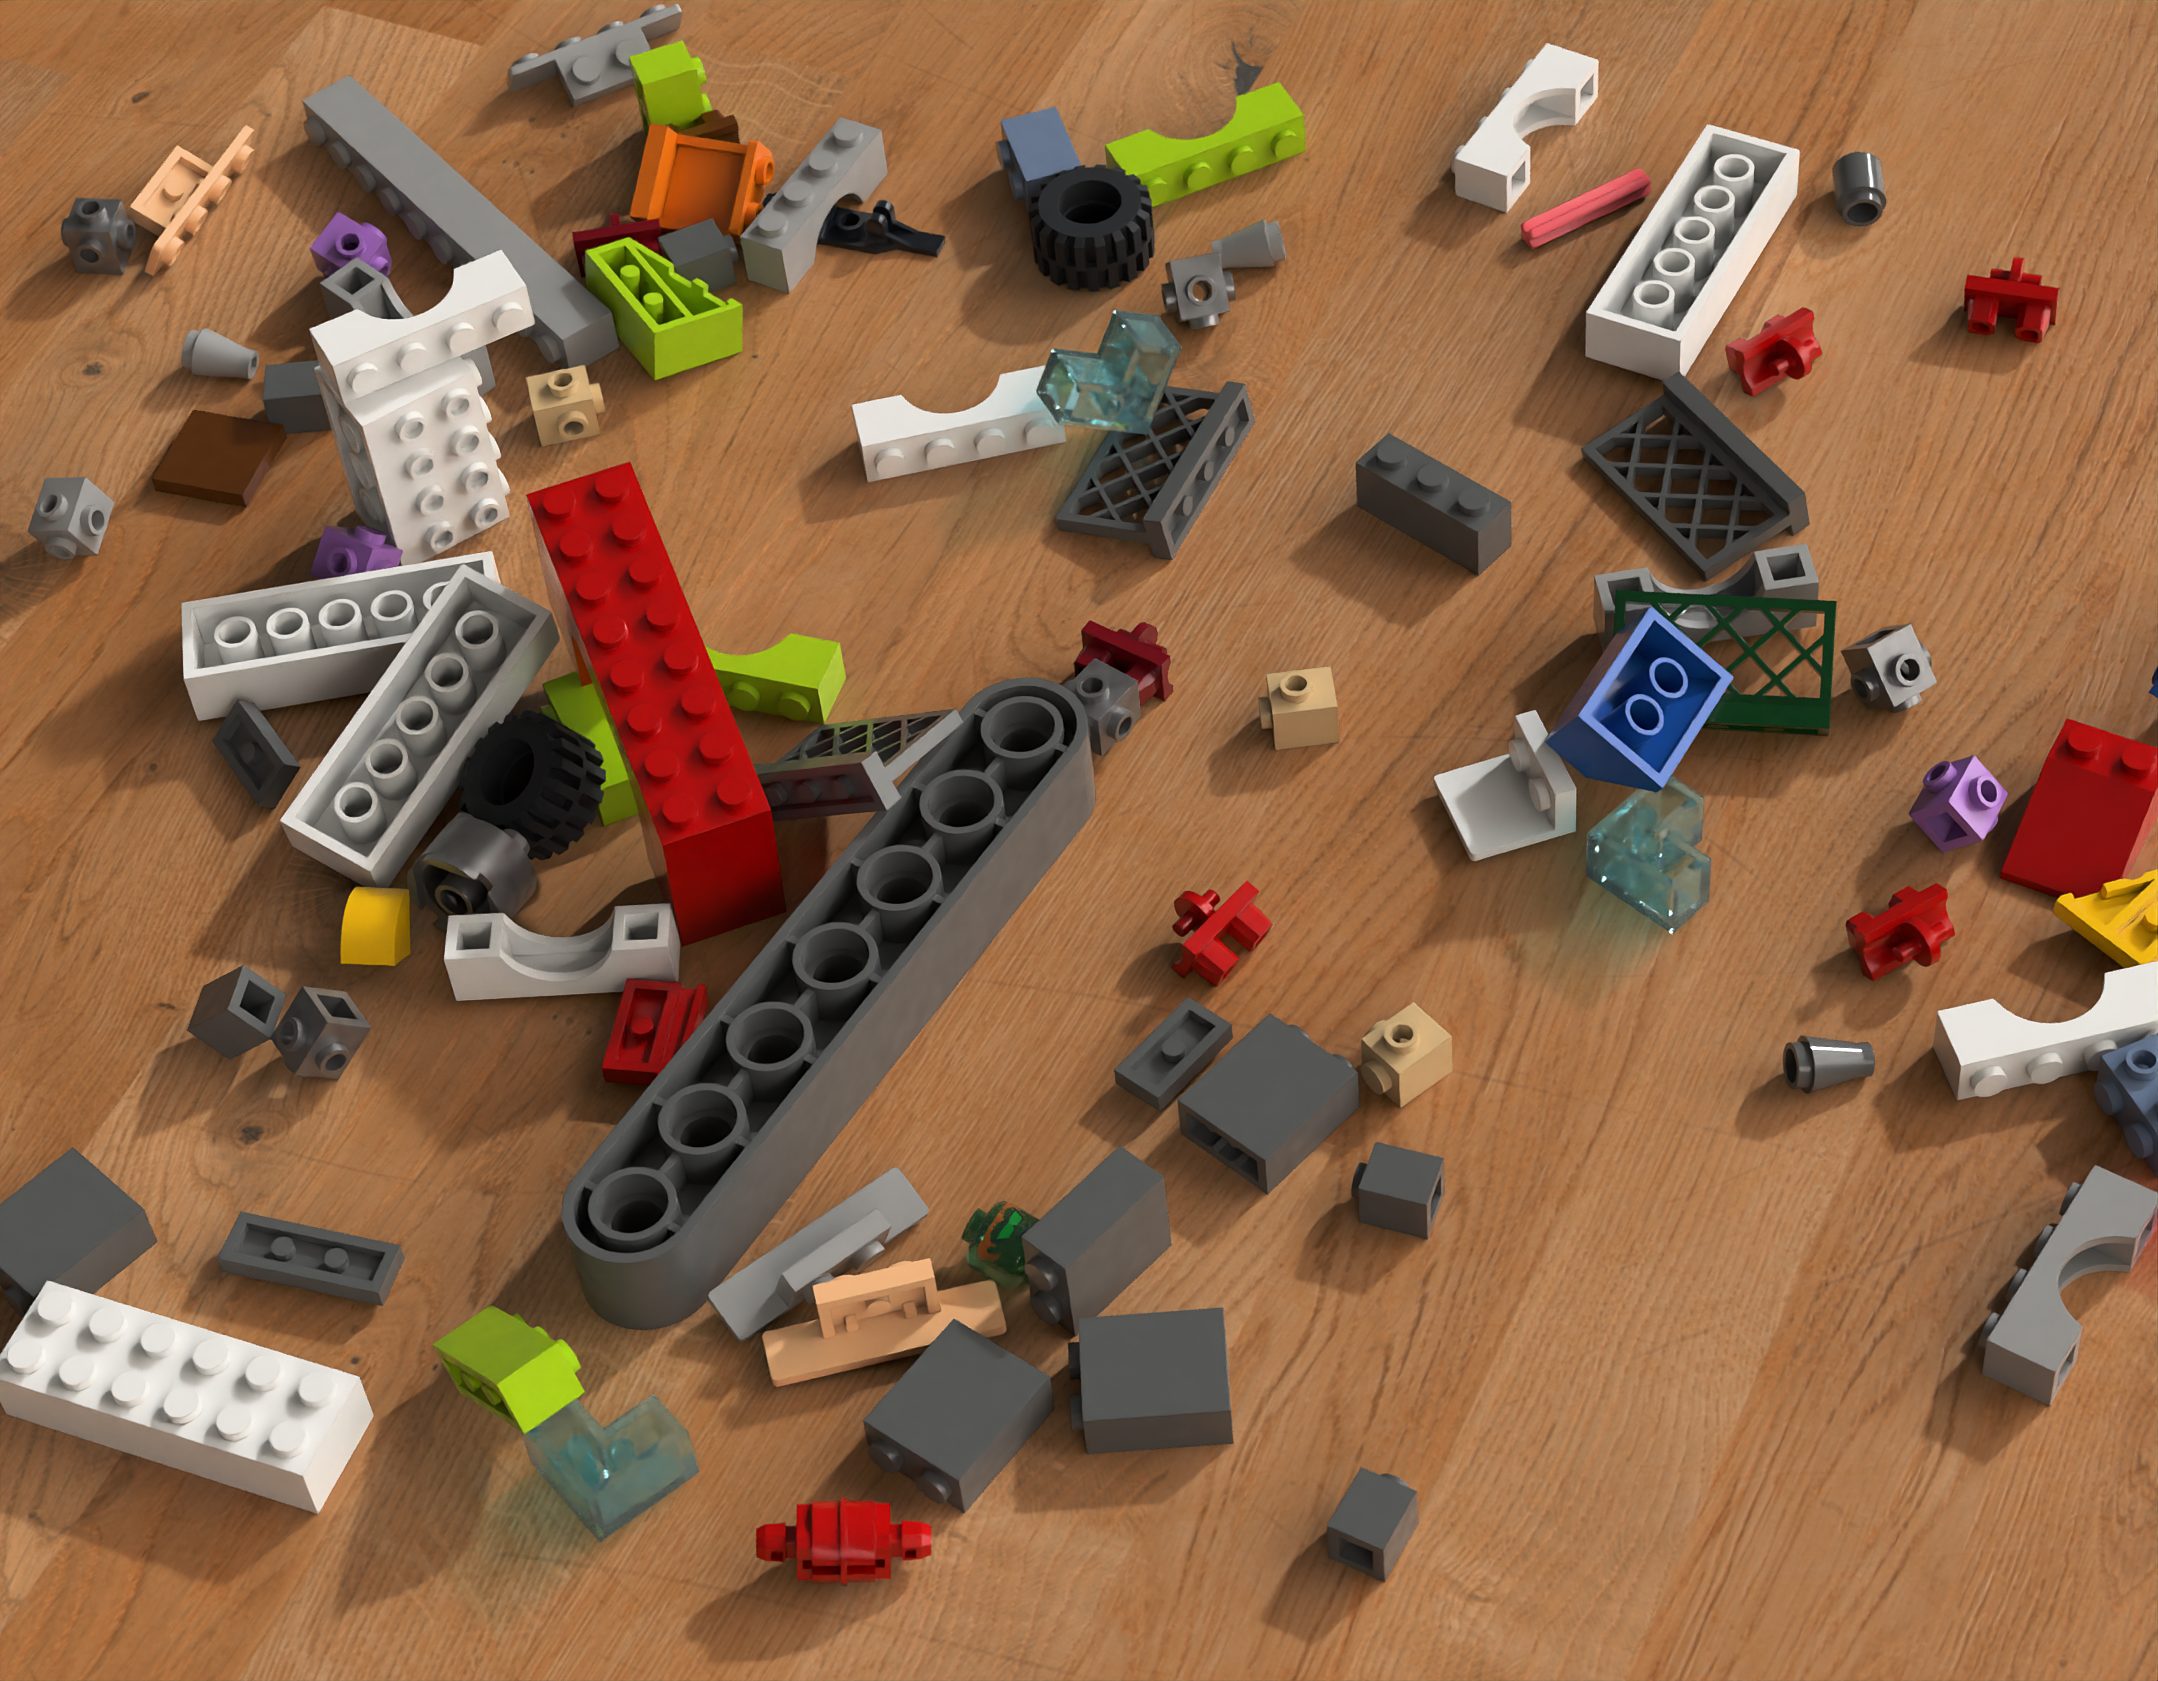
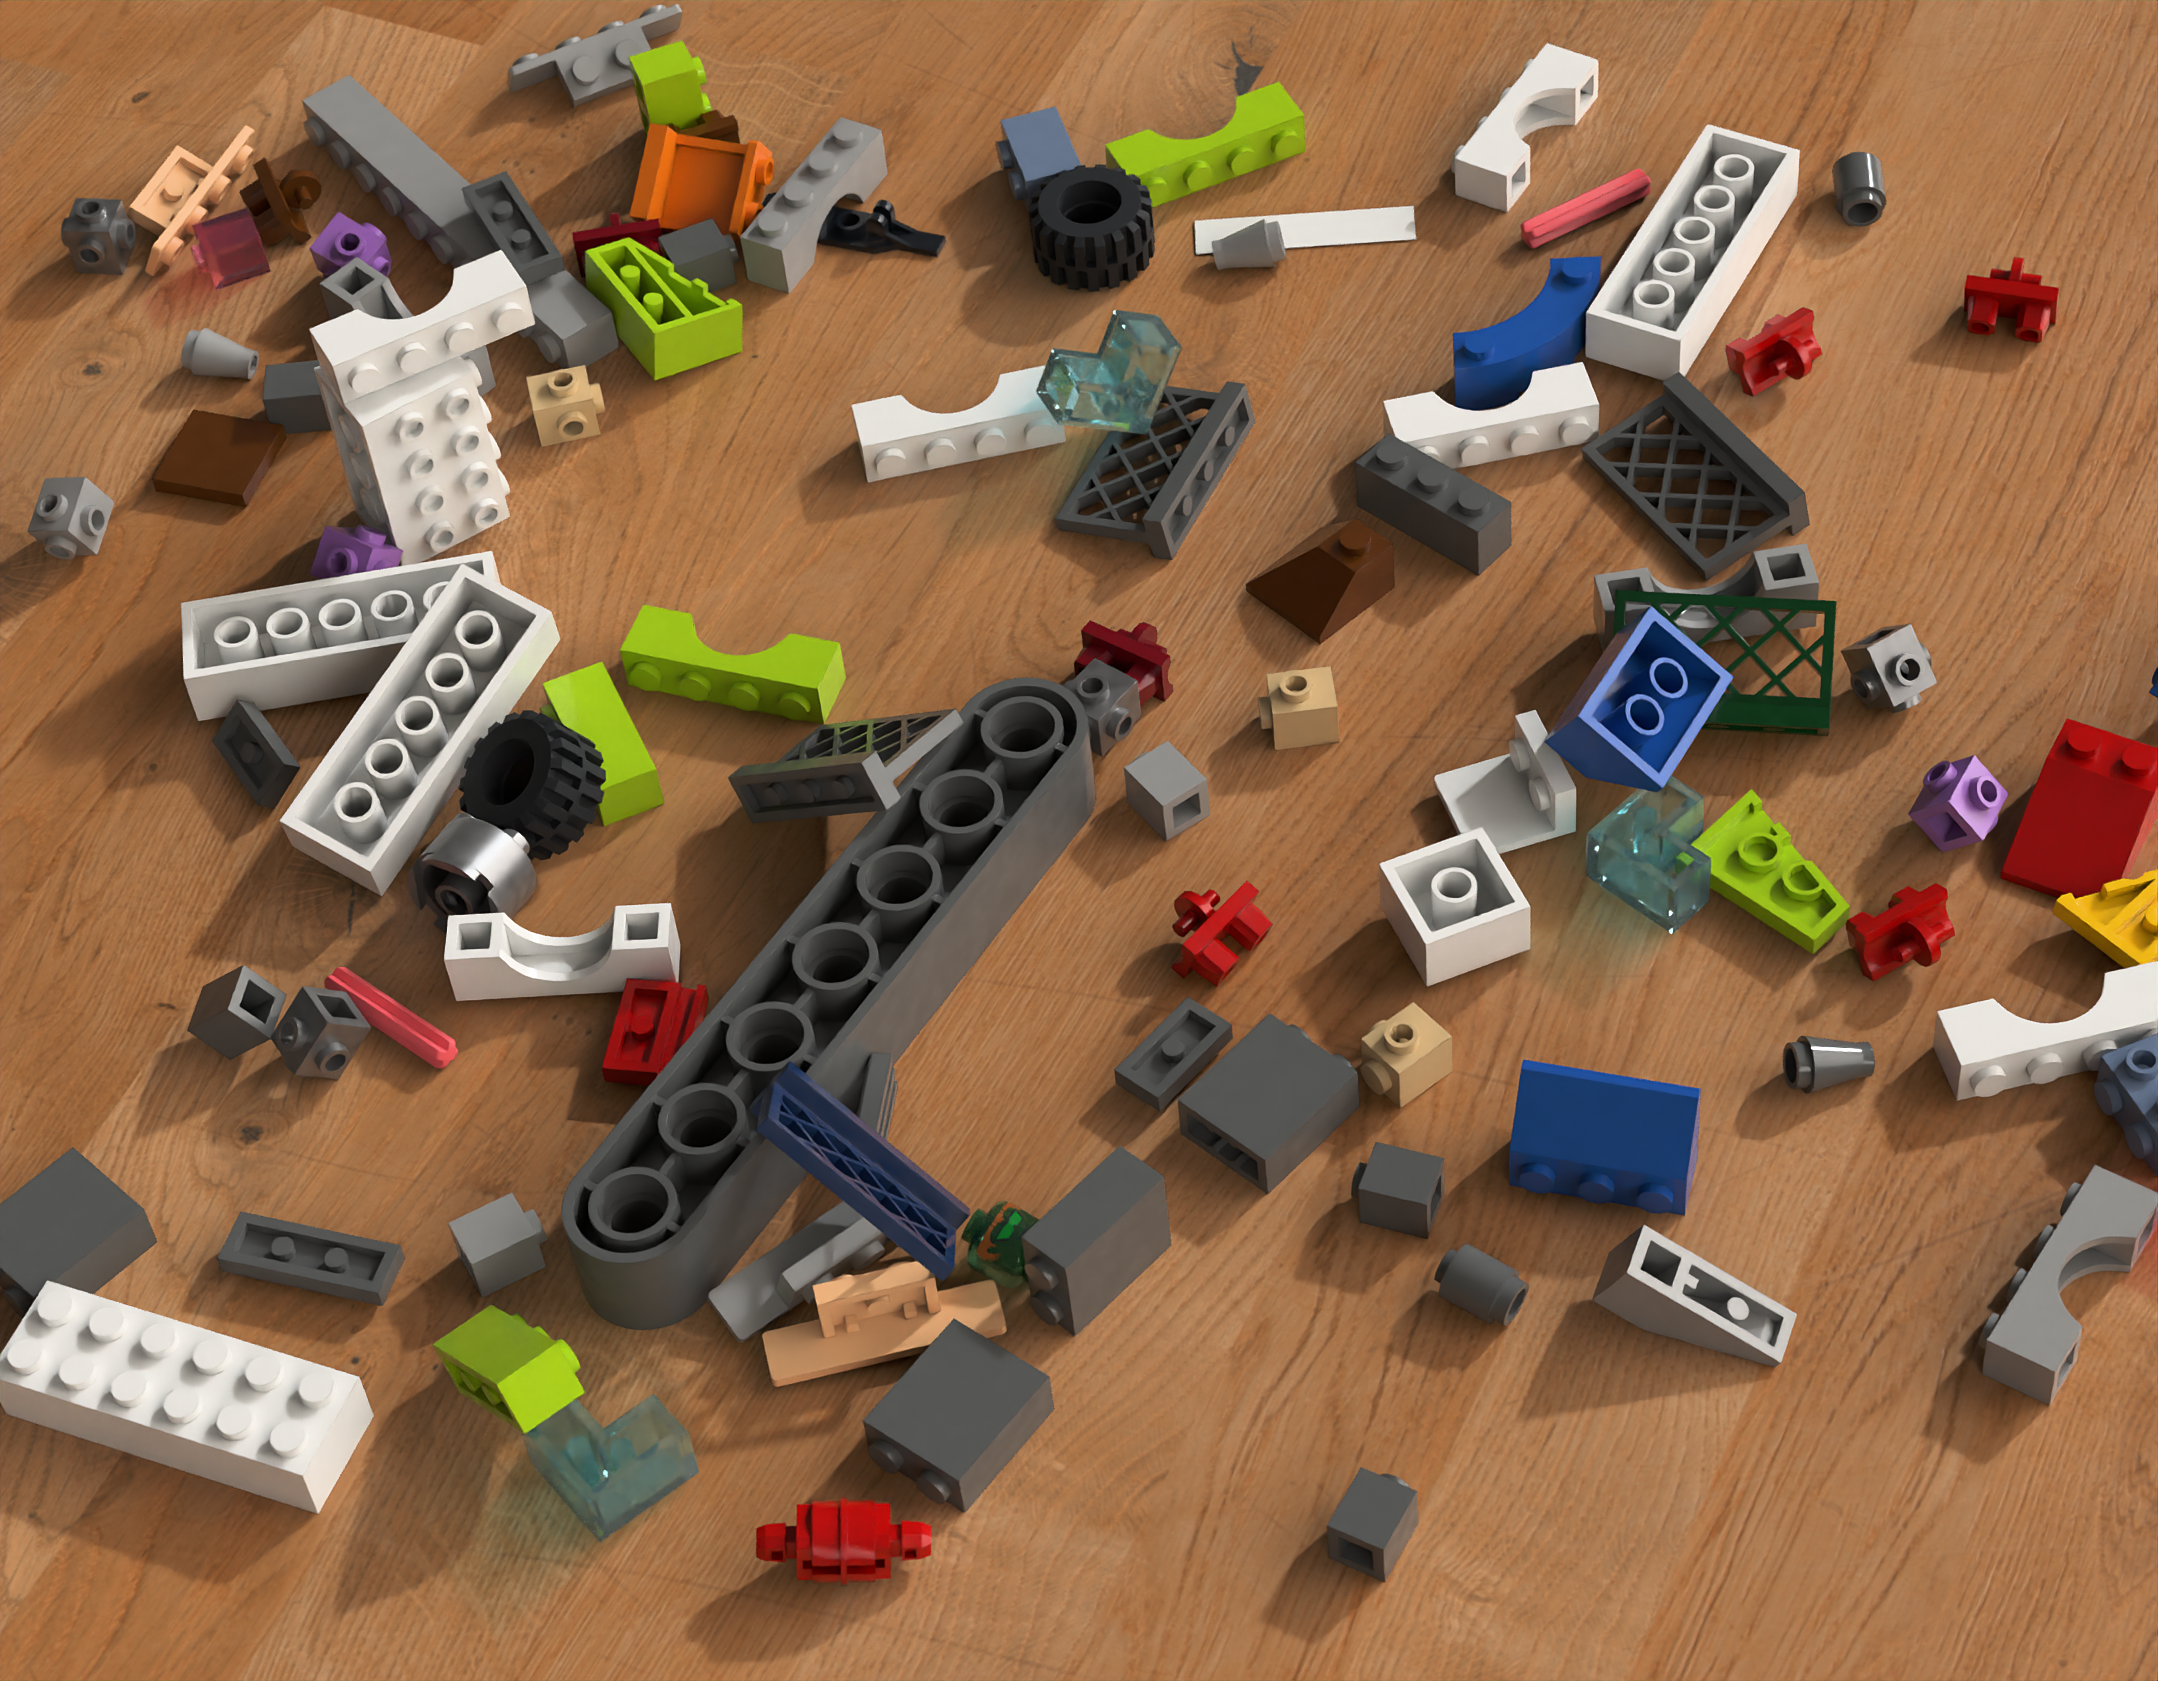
yellow brick [340,887,411,966] -> none
red arch [526,462,787,947] -> none
dark grey brick [1068,1307,1234,1454] -> none
flat silver brick [1161,252,1236,330] -> none
none -> clear pink brick [190,207,271,290]
none -> reddish brown hips [239,157,321,247]
none -> coral axle [324,967,458,1069]
none -> light grey brick [448,1193,547,1298]
none -> dark grey plate [462,171,565,285]
none -> dark blue fence [750,1061,970,1282]
none -> dark grey tile [857,1052,898,1141]
none -> light grey brick [1124,741,1210,841]
none -> white sticker [1195,206,1416,254]
none -> reddish brown slope [1246,518,1395,644]
none -> white brick [1379,827,1530,987]
none -> white arch [1383,362,1599,469]
none -> dark grey brick [1435,1244,1529,1326]
none -> blue brick [1453,256,1601,411]
none -> blue slope [1509,1059,1701,1215]
none -> light grey slope [1592,1225,1797,1367]
none -> lime wing [1680,789,1850,954]

